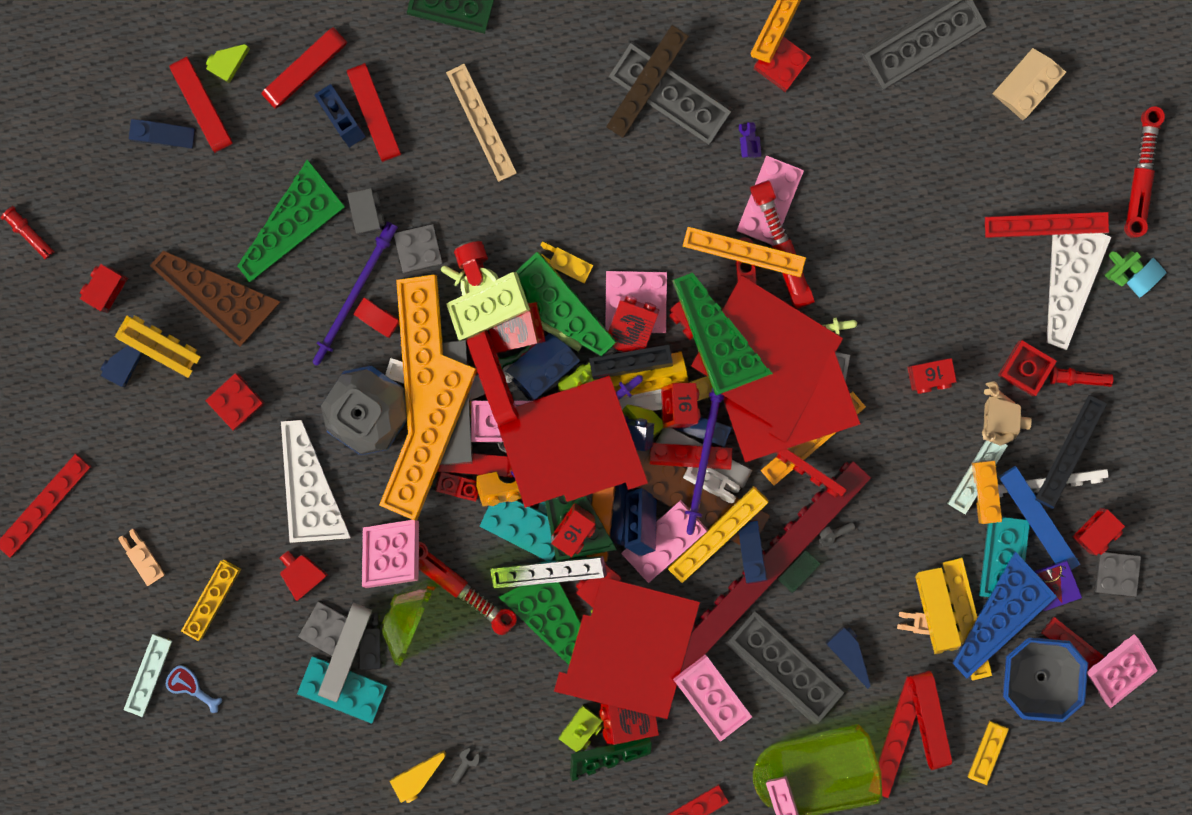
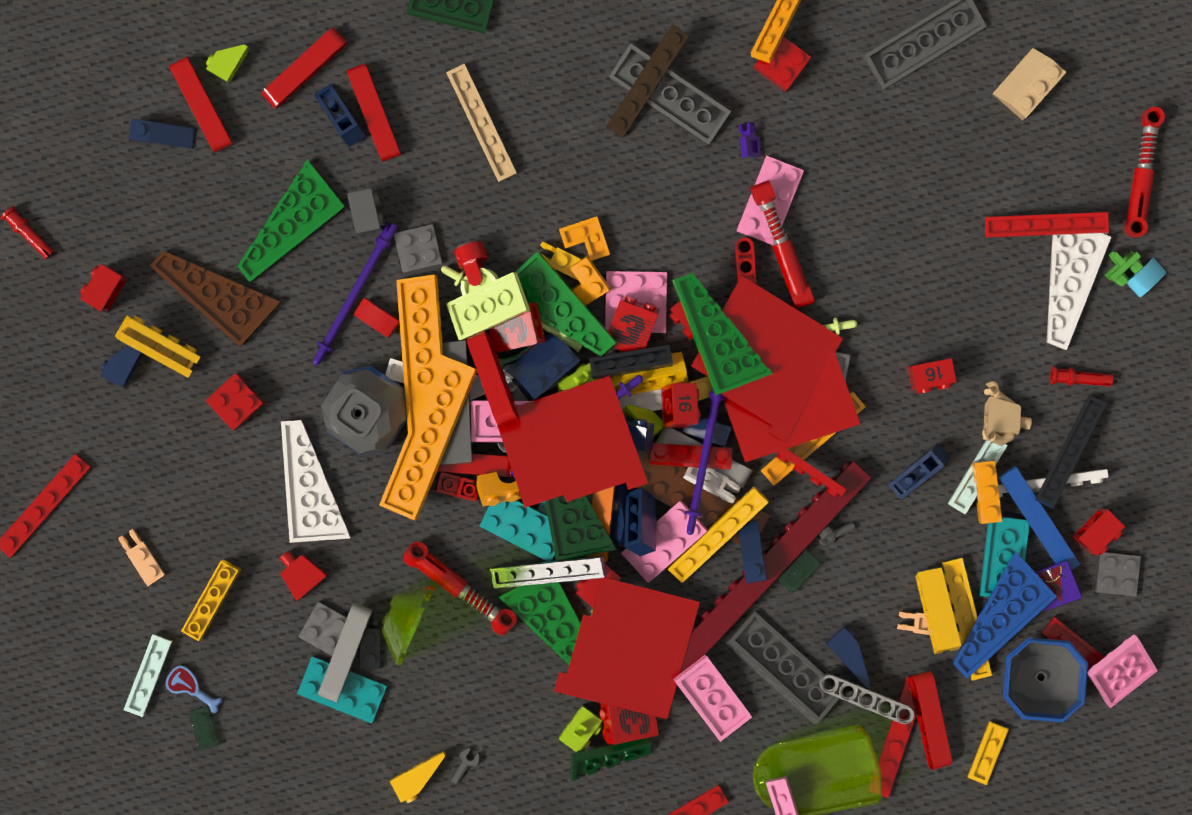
bright pink plate [362,520,419,588] -> none
red brick [551,503,596,558] -> none
light orange plate [683,227,806,277] -> none
red brick [998,340,1057,396] -> none
none -> clear green plate [188,706,220,751]
none -> light orange plate [559,216,610,261]
none -> light orange plate [570,256,610,305]
none -> light grey beam [819,673,914,724]
none -> dark blue slope [888,443,951,500]

